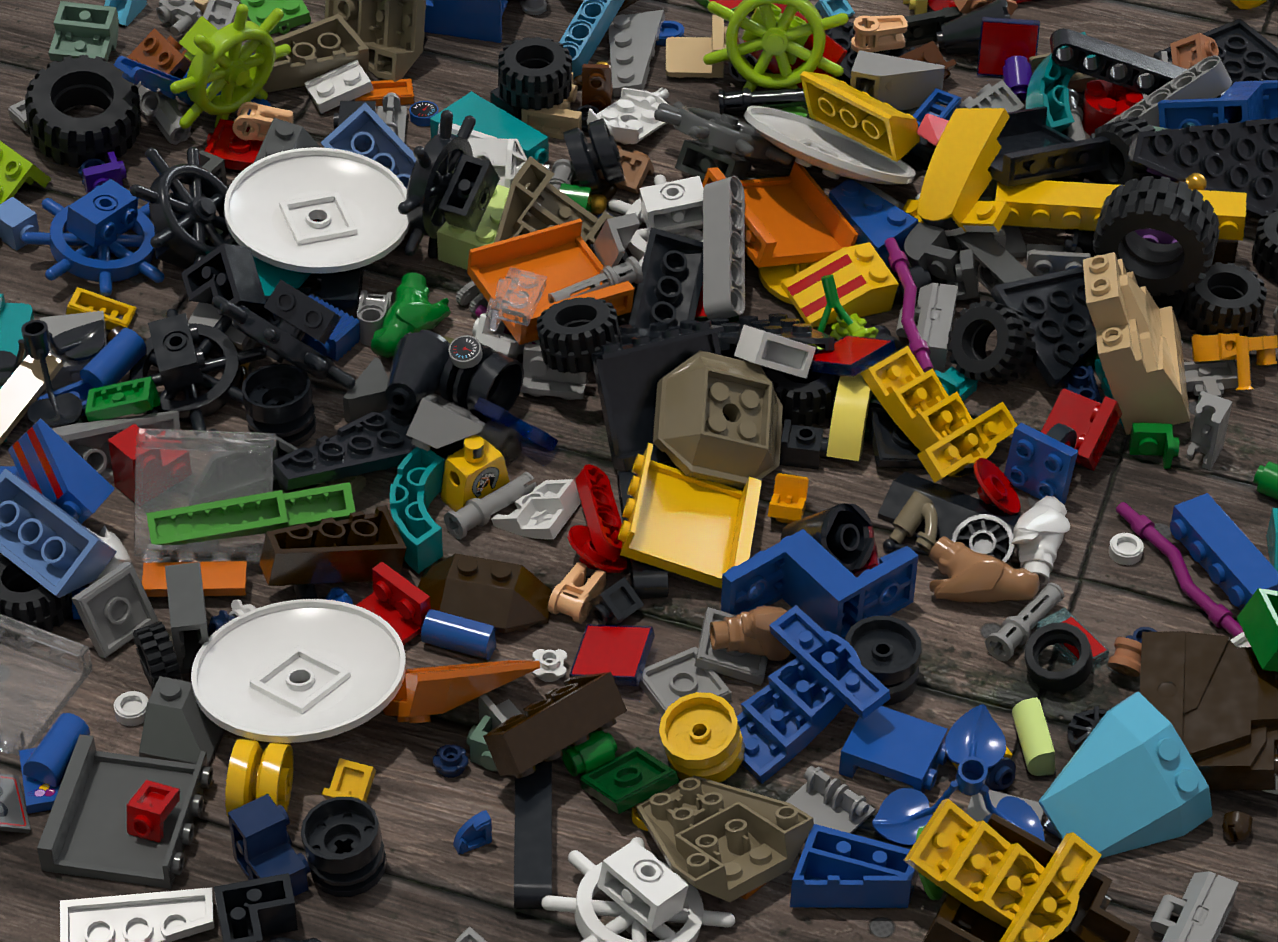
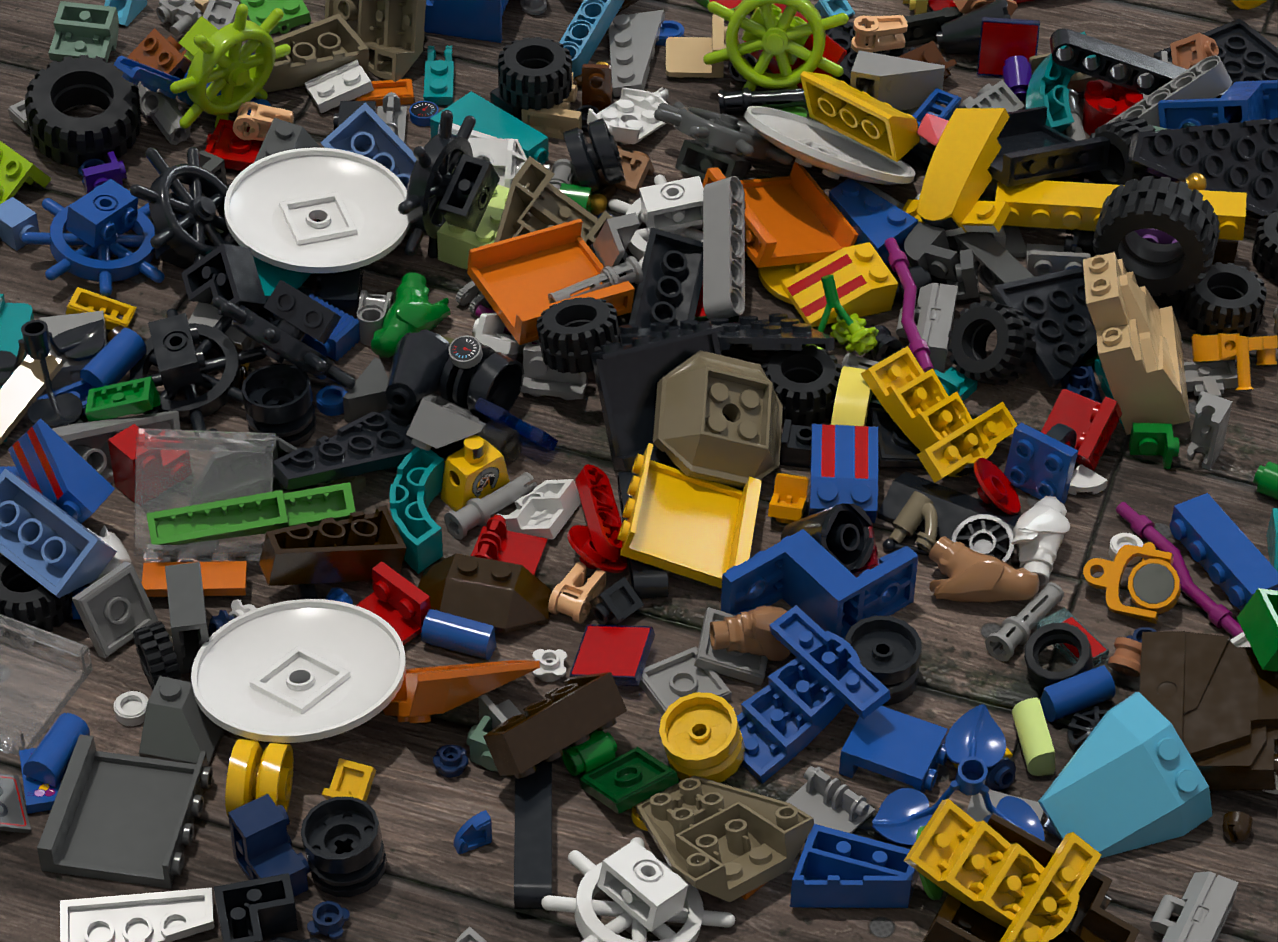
red bracket [126,780,180,842] -> none
clear bracket [486,267,547,331] -> none
white slope [734,325,816,378] -> none
tile [809,335,896,377] -> none
none -> dark blue plate [307,901,350,939]
none -> blue tile [316,385,347,416]
none -> teal hinge [423,46,454,105]
none -> red hinge [471,515,548,575]
none -> blue slope [809,424,878,523]
none -> blue brick [1040,665,1116,722]
none -> white tile [1068,465,1108,495]
none -> light orange piece [1083,542,1181,624]

